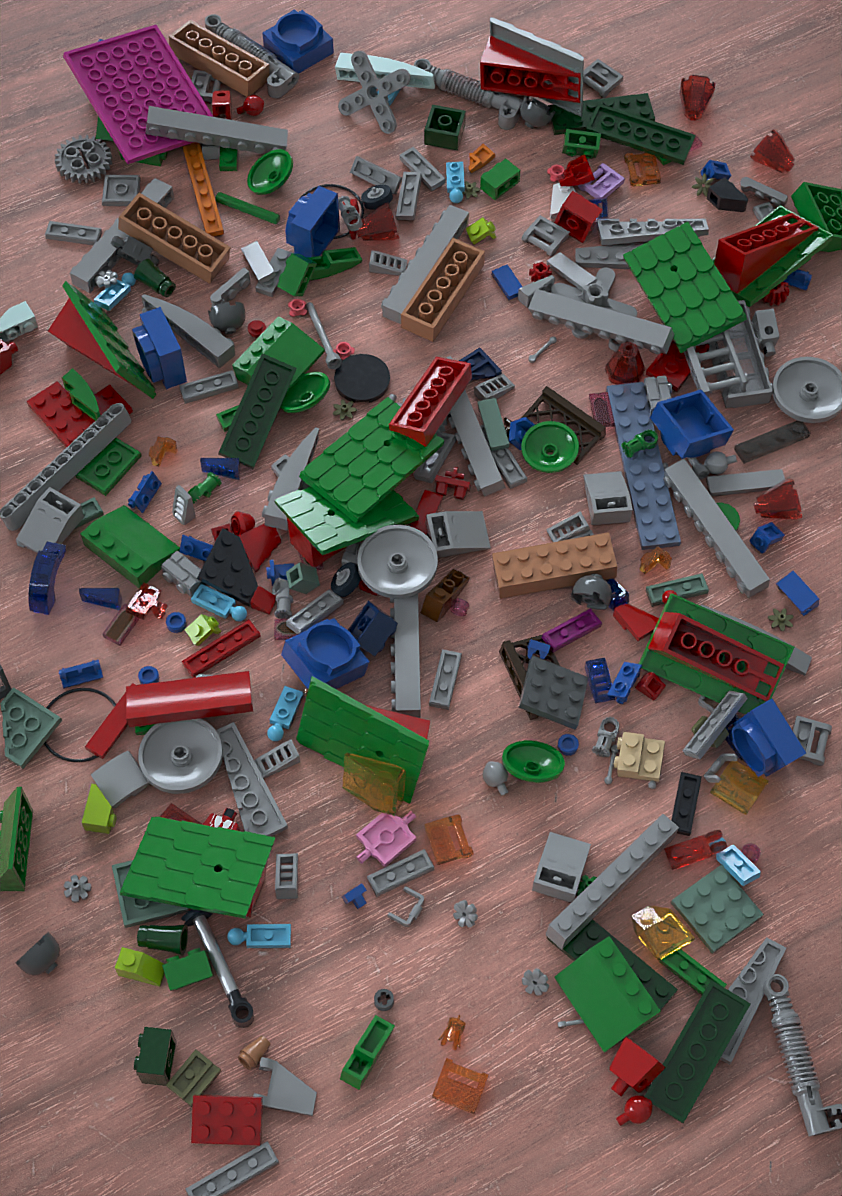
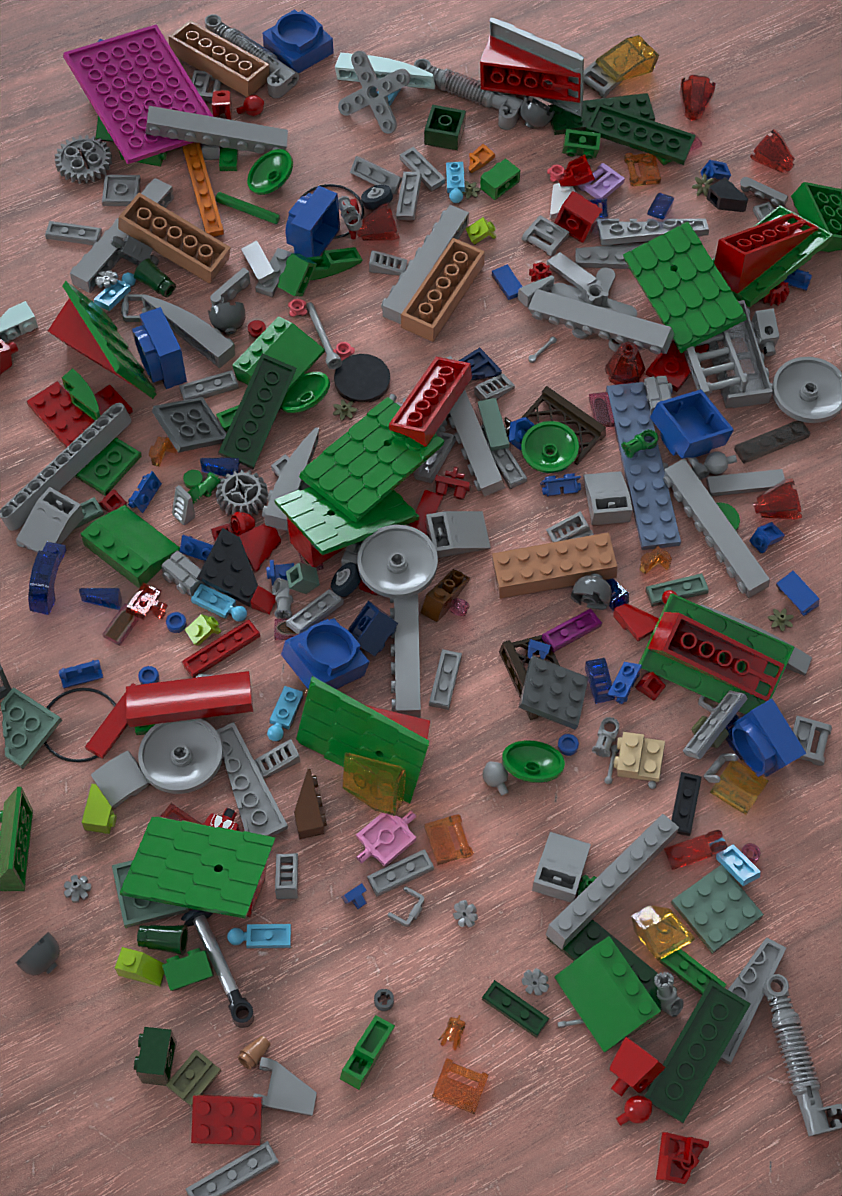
none -> red slope [98,489,127,513]
none -> light grey piece [121,294,142,322]
none -> dark grey plate [152,397,226,453]
none -> green tile [183,469,203,489]
none -> light grey gear [216,469,268,516]
none -> reddish brown slope [294,769,327,840]
none -> dark green tile [482,980,550,1038]
none -> blue hinge [540,473,581,496]
none -> clear yellow slope [595,35,659,82]
none -> clear blue slope [647,193,674,220]
none -> light grey connector [654,972,684,1017]
none -> red slope [656,1132,709,1184]

